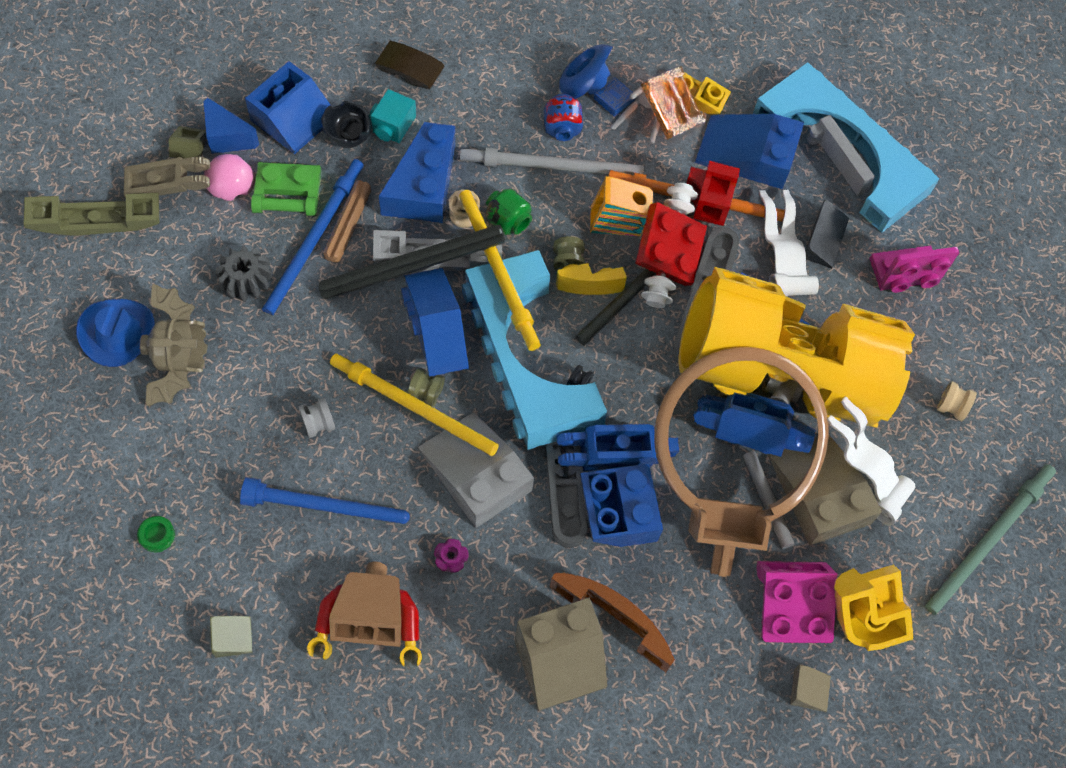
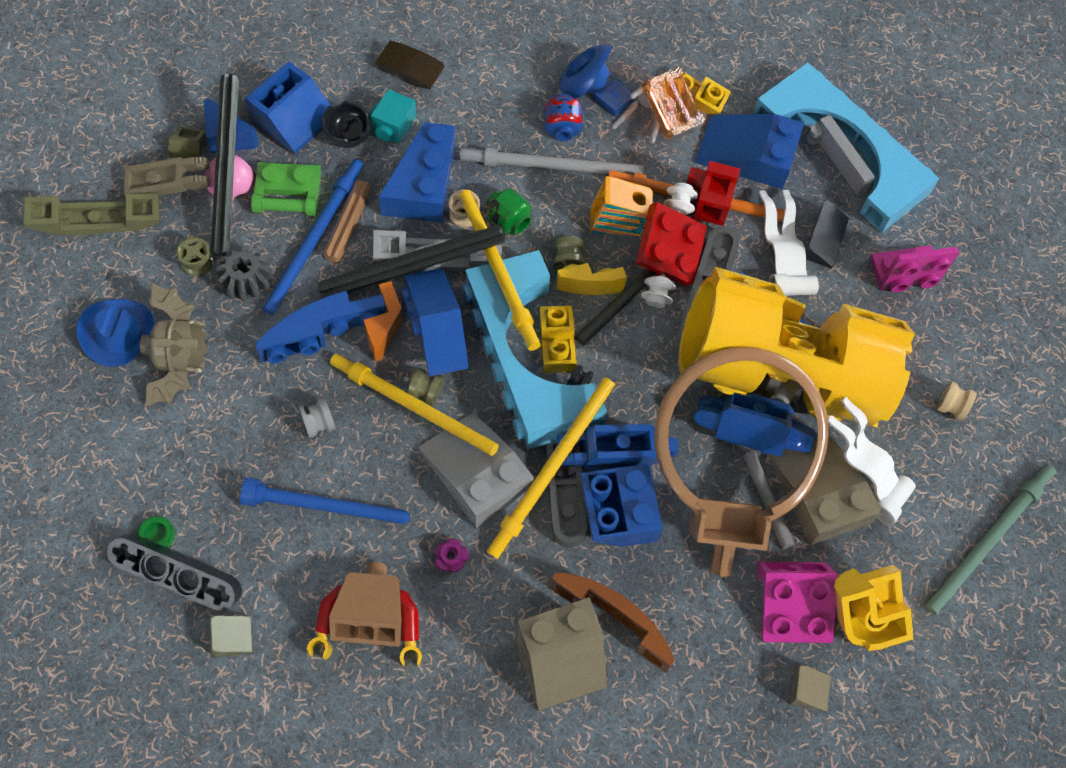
none -> black beam [107,533,242,611]
none -> olive wheel [176,237,213,276]
none -> pearl dark grey axle [210,74,239,257]
none -> blue slope [256,291,386,364]
none -> orange slope [363,281,403,361]
none -> yellow bar [487,376,616,559]
none -> yellow slope [539,306,577,373]

